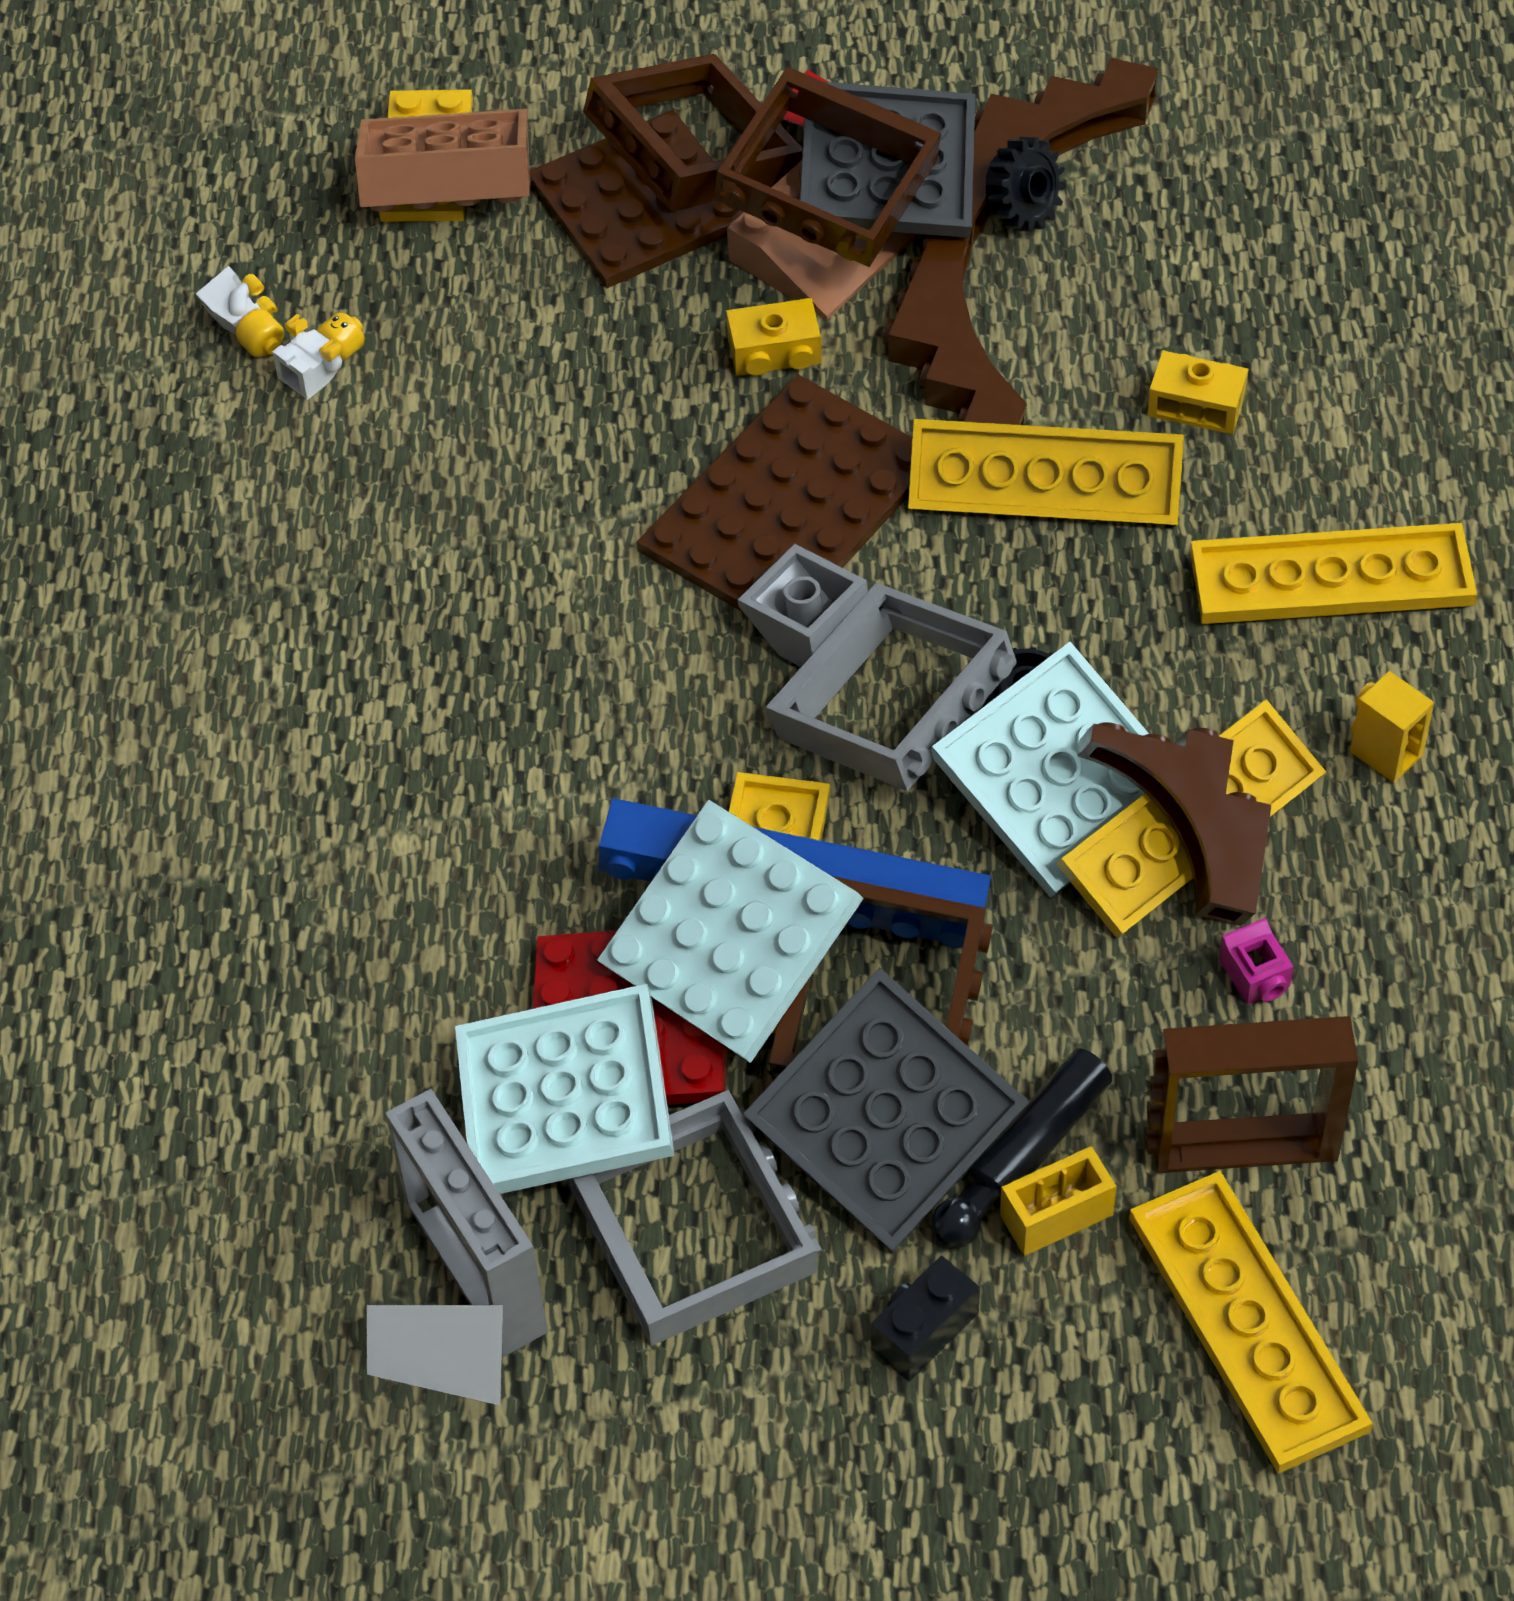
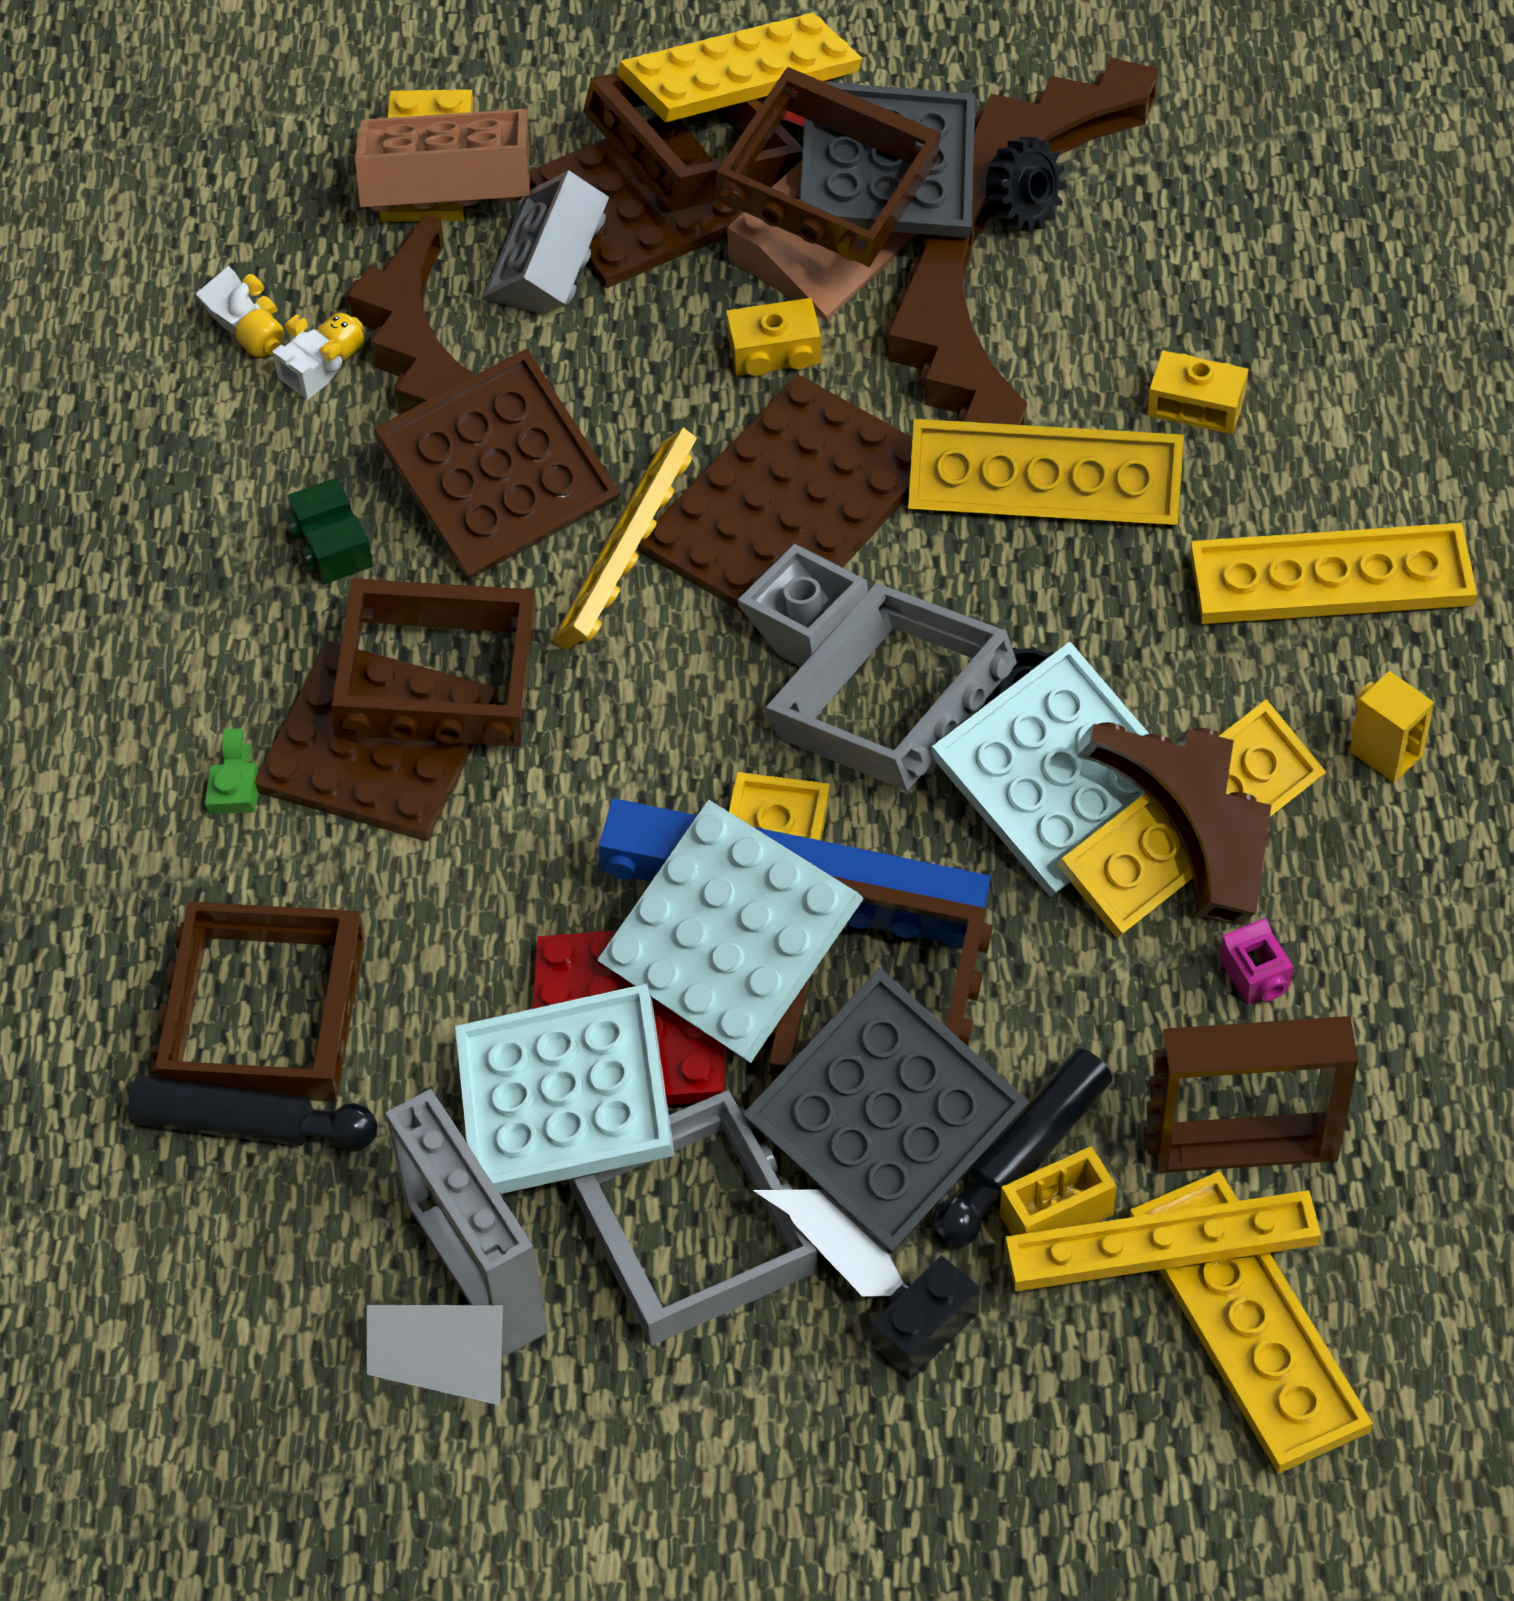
none -> black piece [128,1075,377,1152]
none -> reddish brown window [151,901,365,1102]
none -> bright green plate [205,728,259,813]
none -> reddish brown plate [255,641,498,842]
none -> dark green brick [284,477,373,585]
none -> reddish brown window [332,578,536,747]
none -> reddish brown arch [347,214,475,415]
none -> reddish brown plate [373,348,620,581]
none -> light grey slope [482,170,609,314]
none -> yellow plate [552,427,697,650]
none -> yellow plate [617,13,863,122]
none -> white sticker [753,1189,904,1297]
none -> yellow plate [1005,1190,1321,1292]

